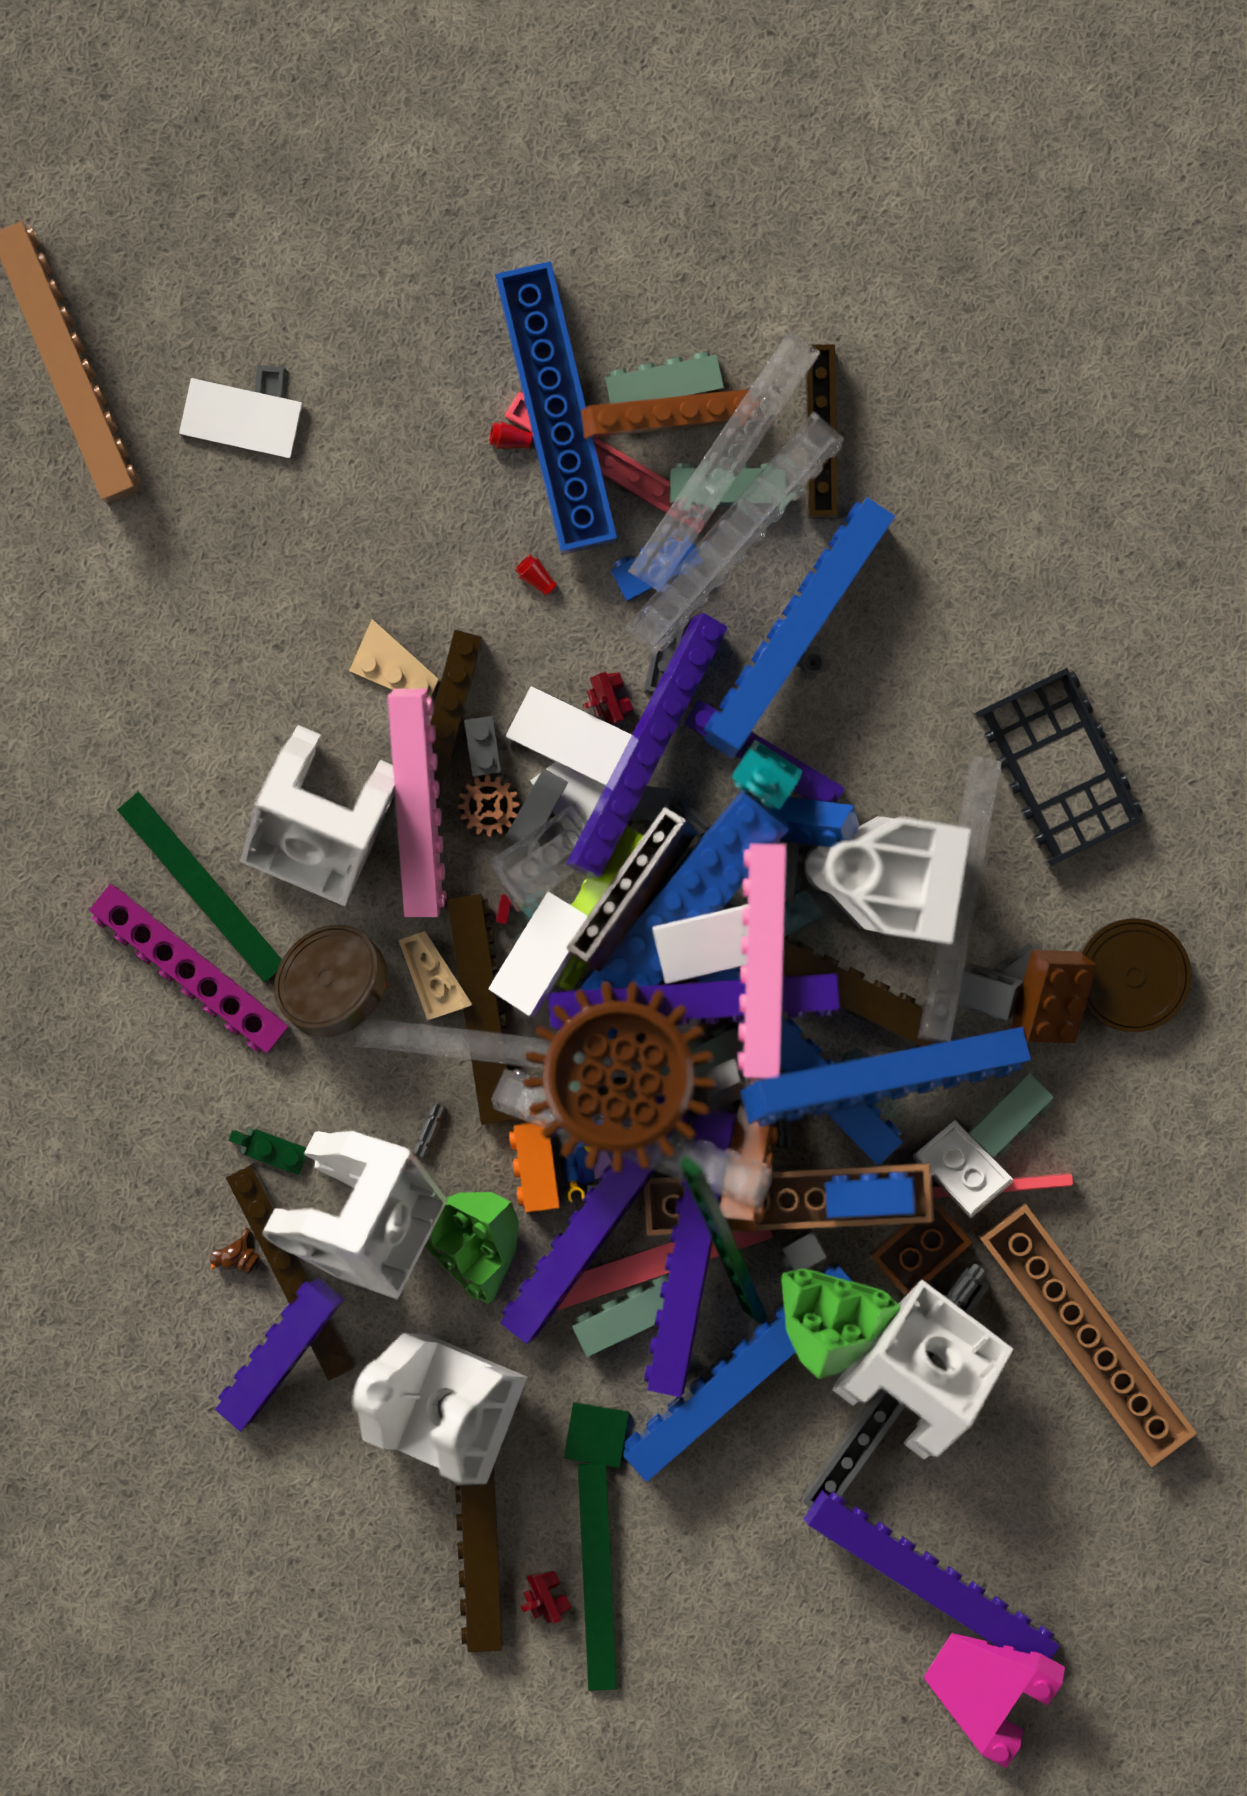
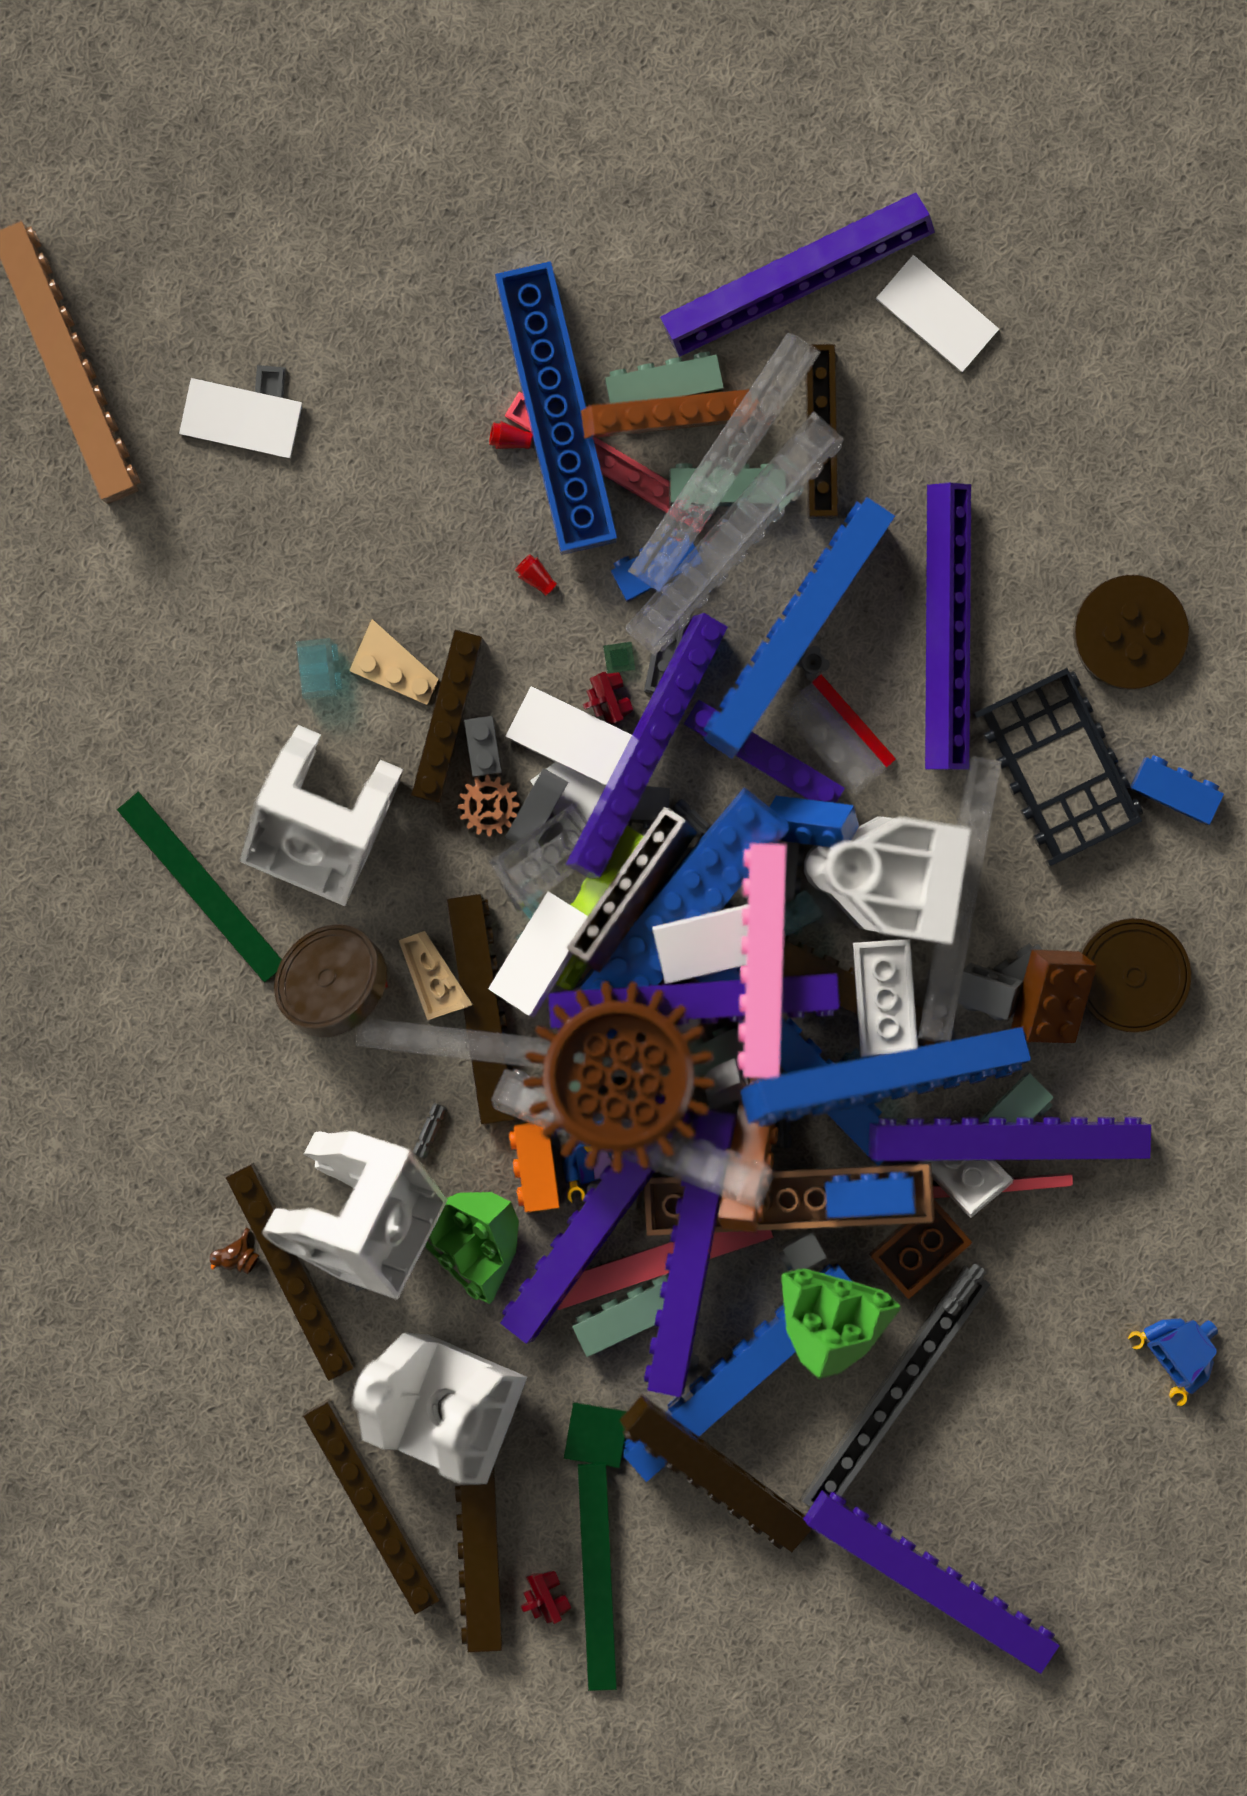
magenta brick [89,884,289,1054] -> none
dark purple brick [215,1278,345,1432] -> none
dark green hinge [228,1128,307,1175] -> none
bright pink brick [388,689,447,917] -> none
dark red tile [496,894,512,924] -> none
dark green tile [679,1155,768,1324] -> none
teal brick [731,739,803,809] -> none
white brick [832,1280,1013,1459] -> none
dark pink wedge [924,1633,1065,1768] -> none
medium nougat brick [978,1203,1197,1468] -> none
none -> clear light blue brick [296,638,343,699]
none -> dark brown brick [303,1398,441,1614]
none -> clear green tile [603,642,635,674]
none -> dark brown brick [620,1394,813,1553]
none -> dark purple brick [660,192,935,357]
none -> clear slope [779,674,896,796]
none -> white tile [853,939,918,1057]
none -> dark purple brick [869,1117,1151,1161]
none -> white tile [876,255,999,373]
none -> dark purple brick [925,483,971,770]
none -> dark brown brick [1073,575,1189,690]
none -> blue torso [1128,1318,1218,1406]
none -> blue brick [1130,755,1224,825]

